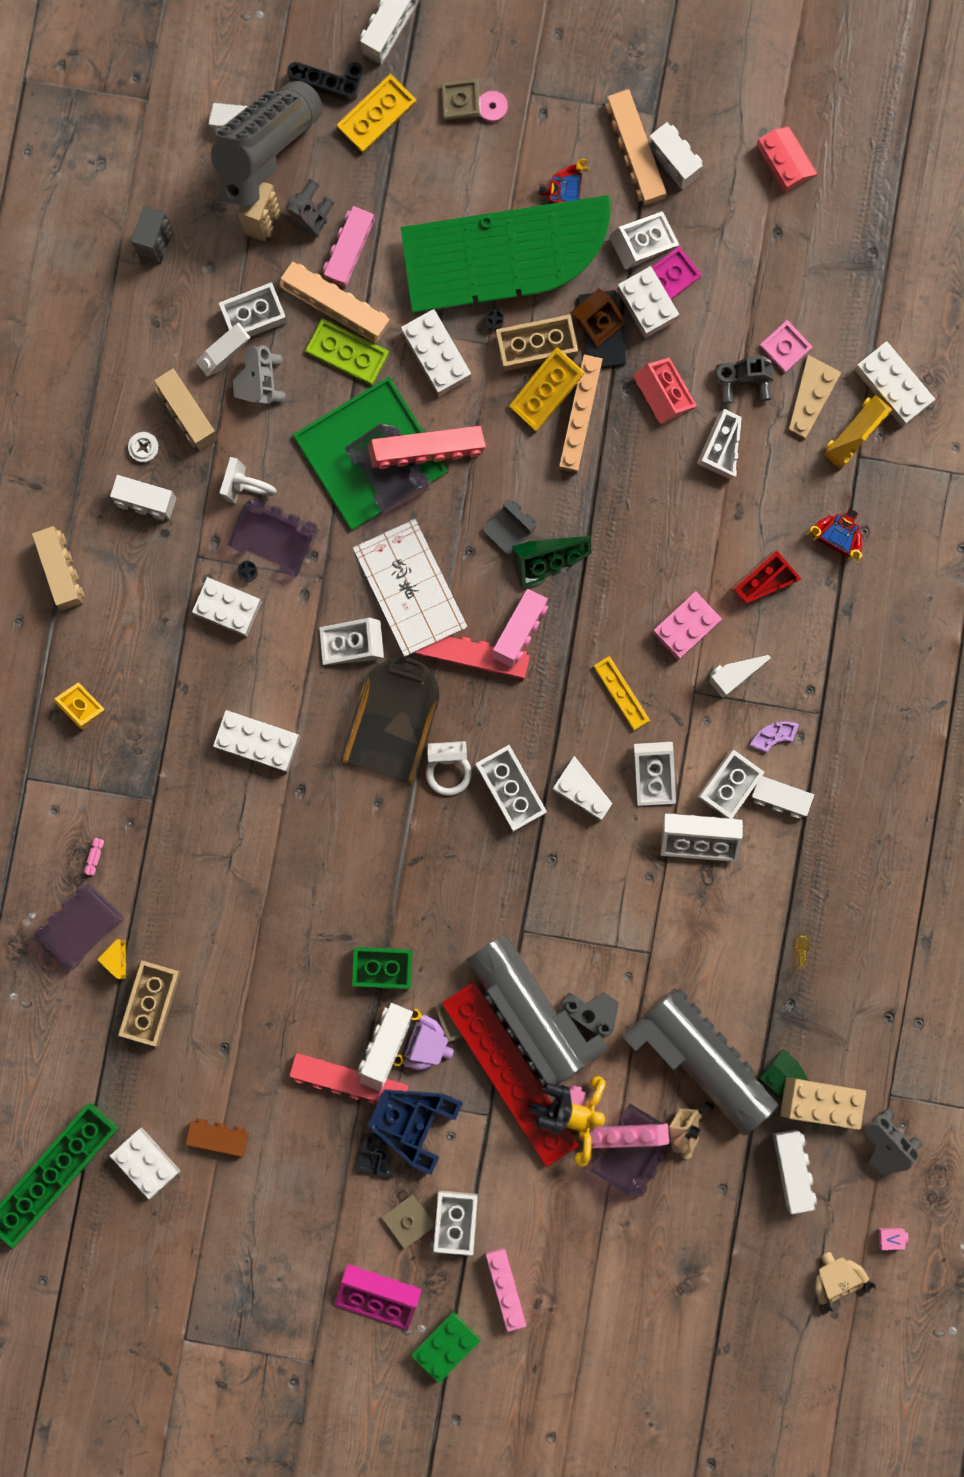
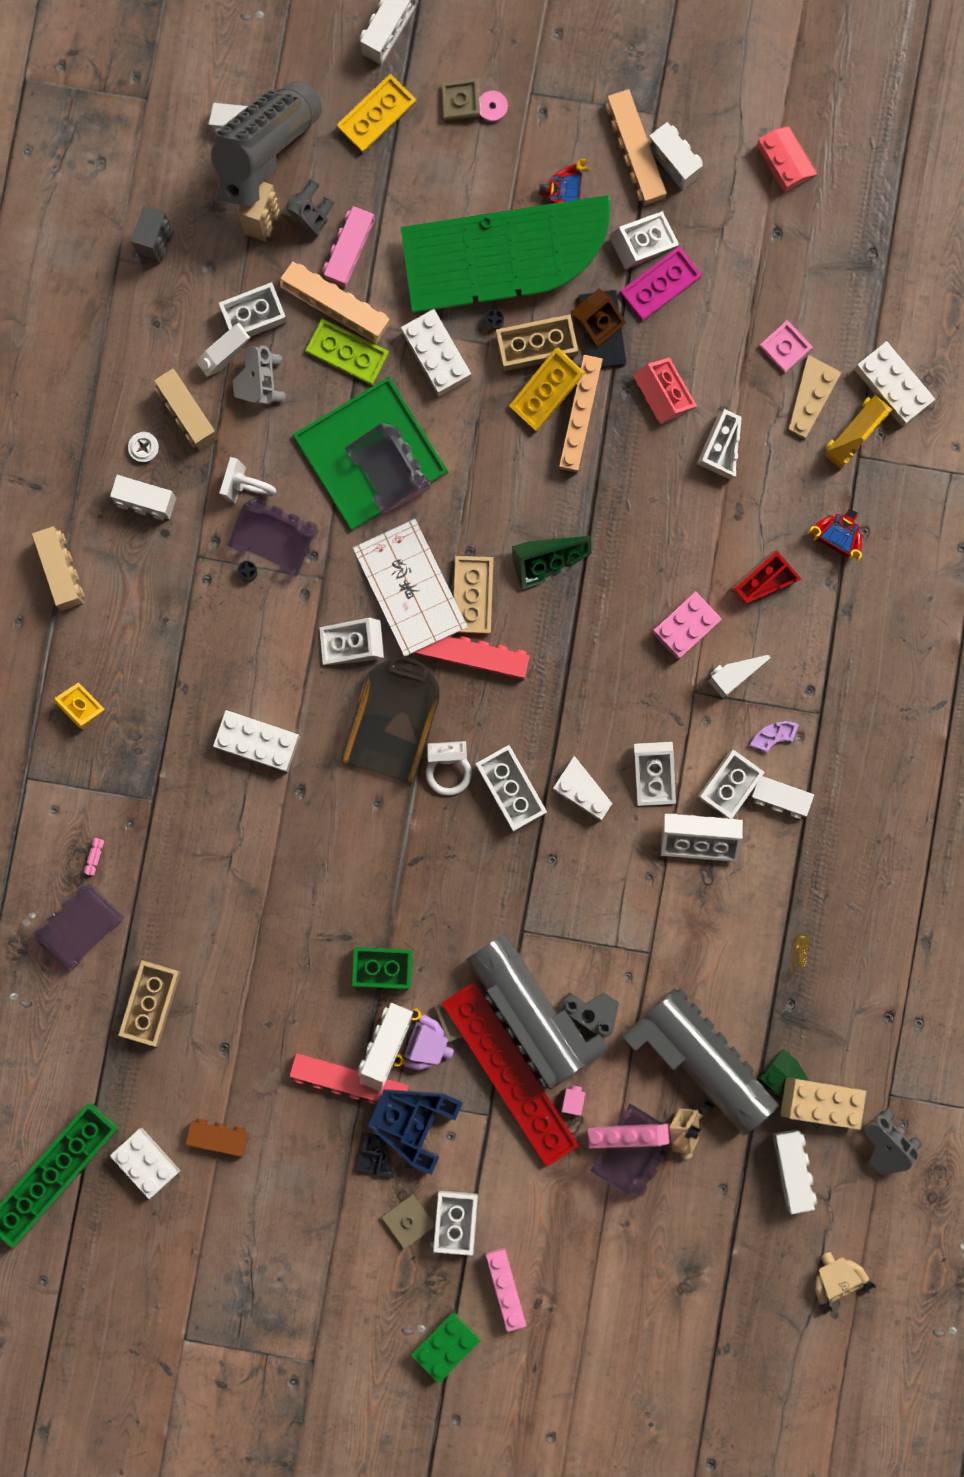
yellow slope [97,939,126,979] -> none
white brick [192,577,262,637] -> none
black beam [287,62,364,102] -> none
dark pink slope [334,1264,422,1330] -> none
coral brick [368,426,486,469] -> none
dark grey bracket [483,499,536,555] -> none
bright pink brick [492,589,549,668] -> none
wheel [526,1076,606,1167] -> none
yellow tile [593,656,650,731] -> none
white brick [617,266,679,338] -> none
dark grey piece [715,356,774,404] -> none
bright pink brick [878,1228,908,1250] -> none
none -> tan plate [454,556,494,634]

